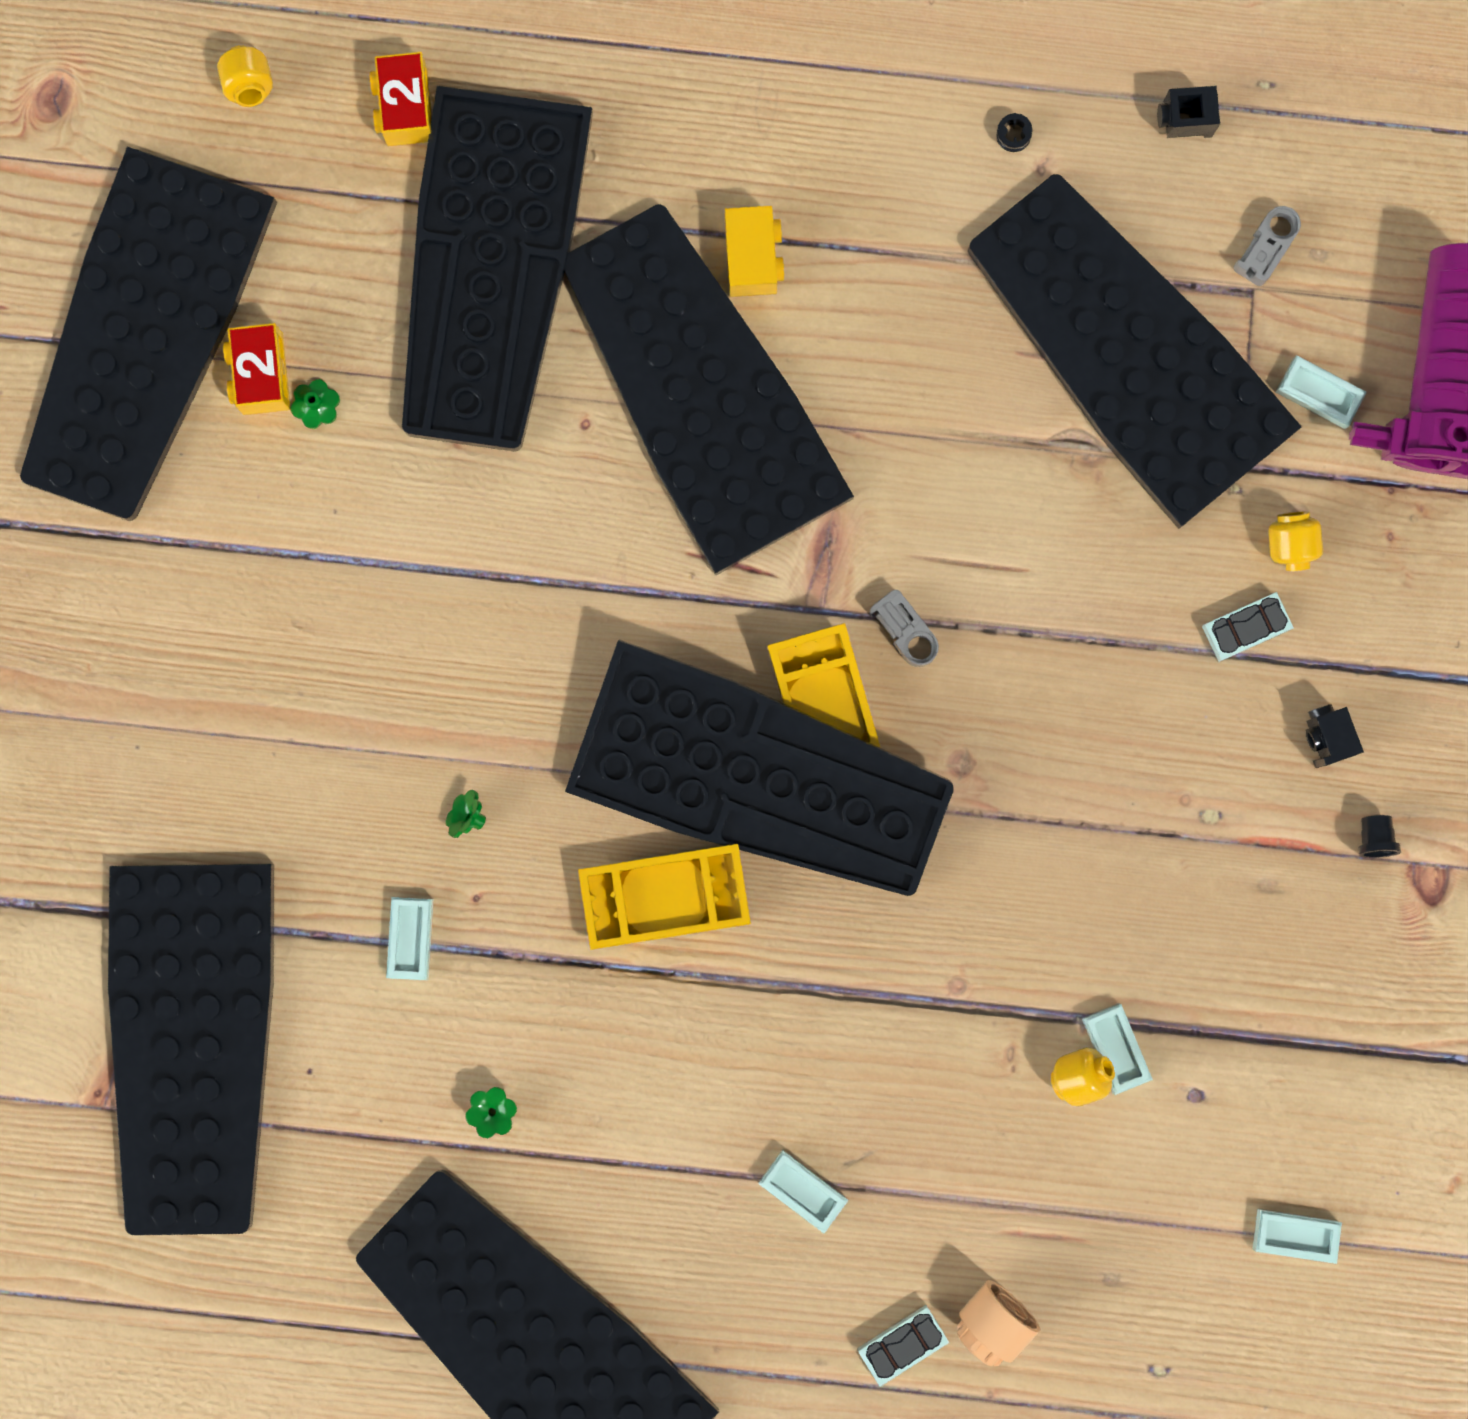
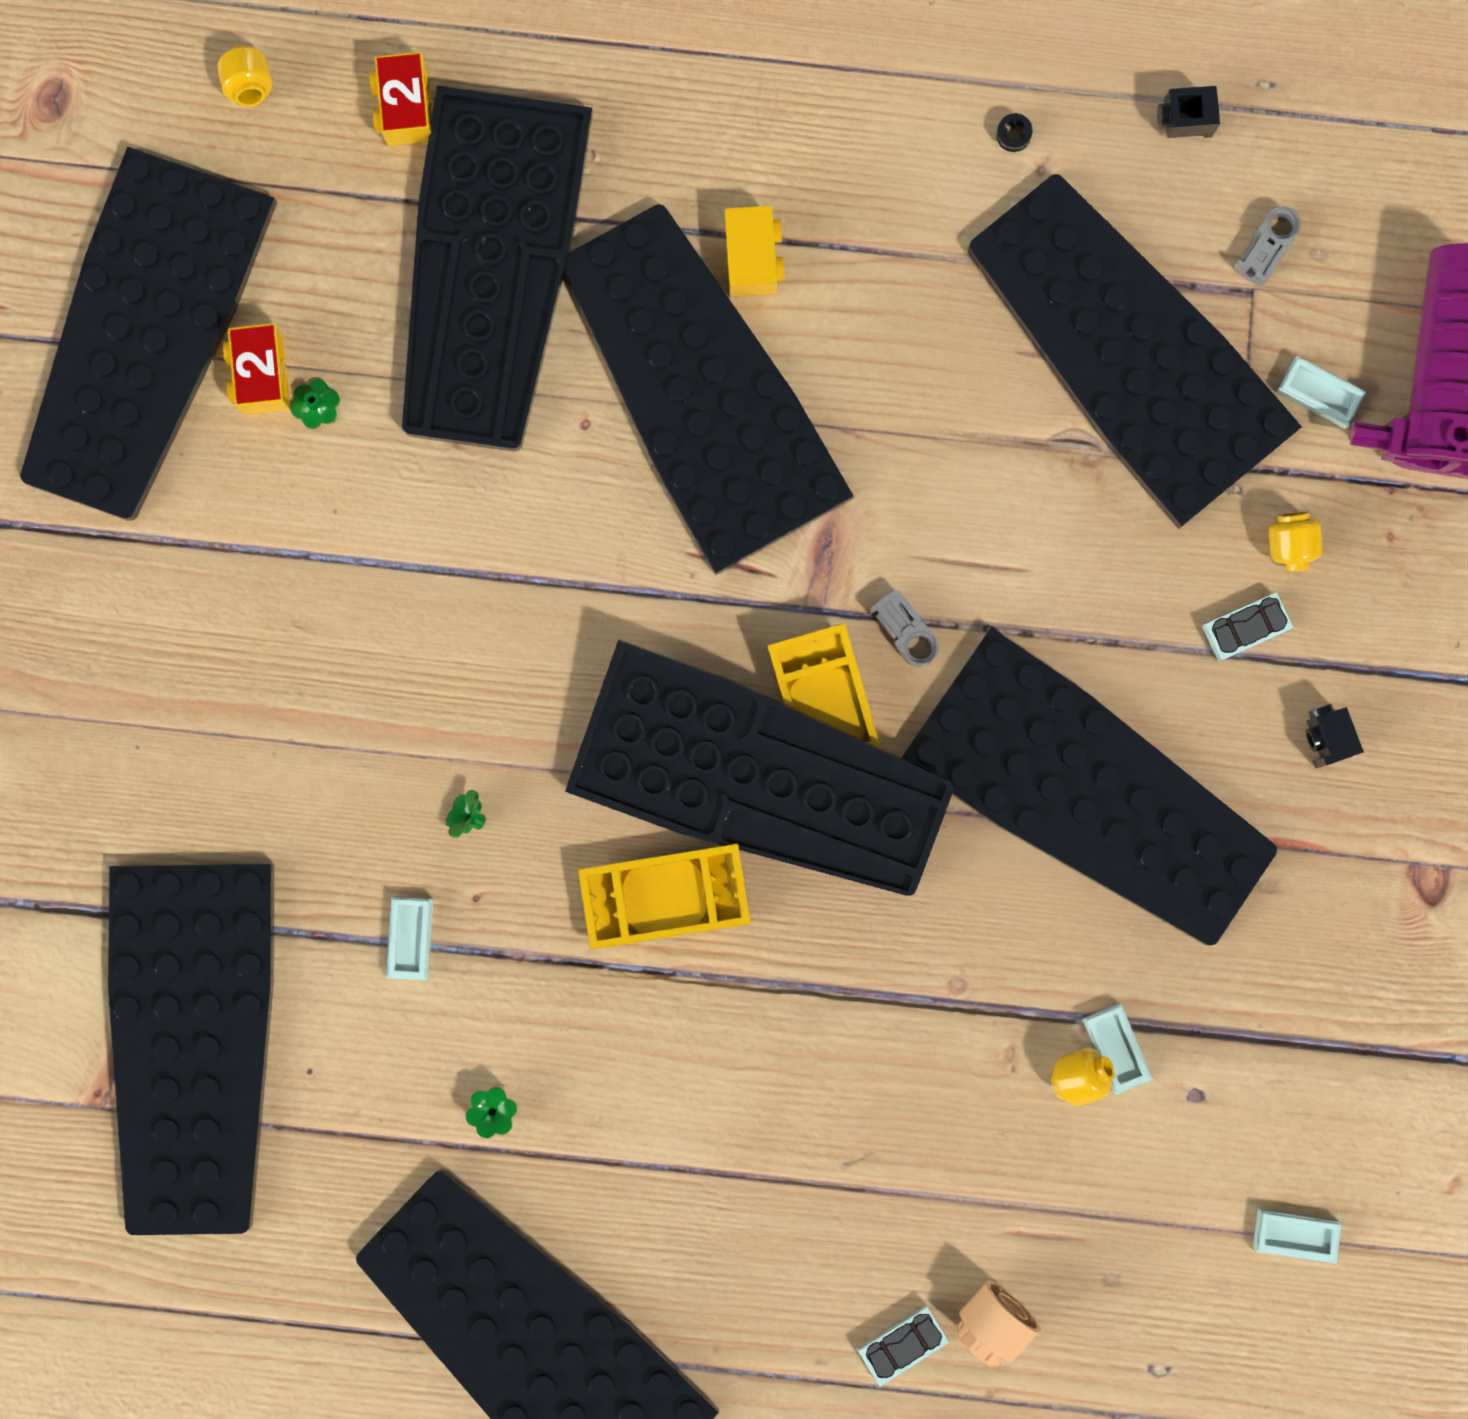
light aqua tile [758,1150,848,1233] -> none
black piece [1358,815,1401,858] -> none
none -> black wing [902,627,1277,946]

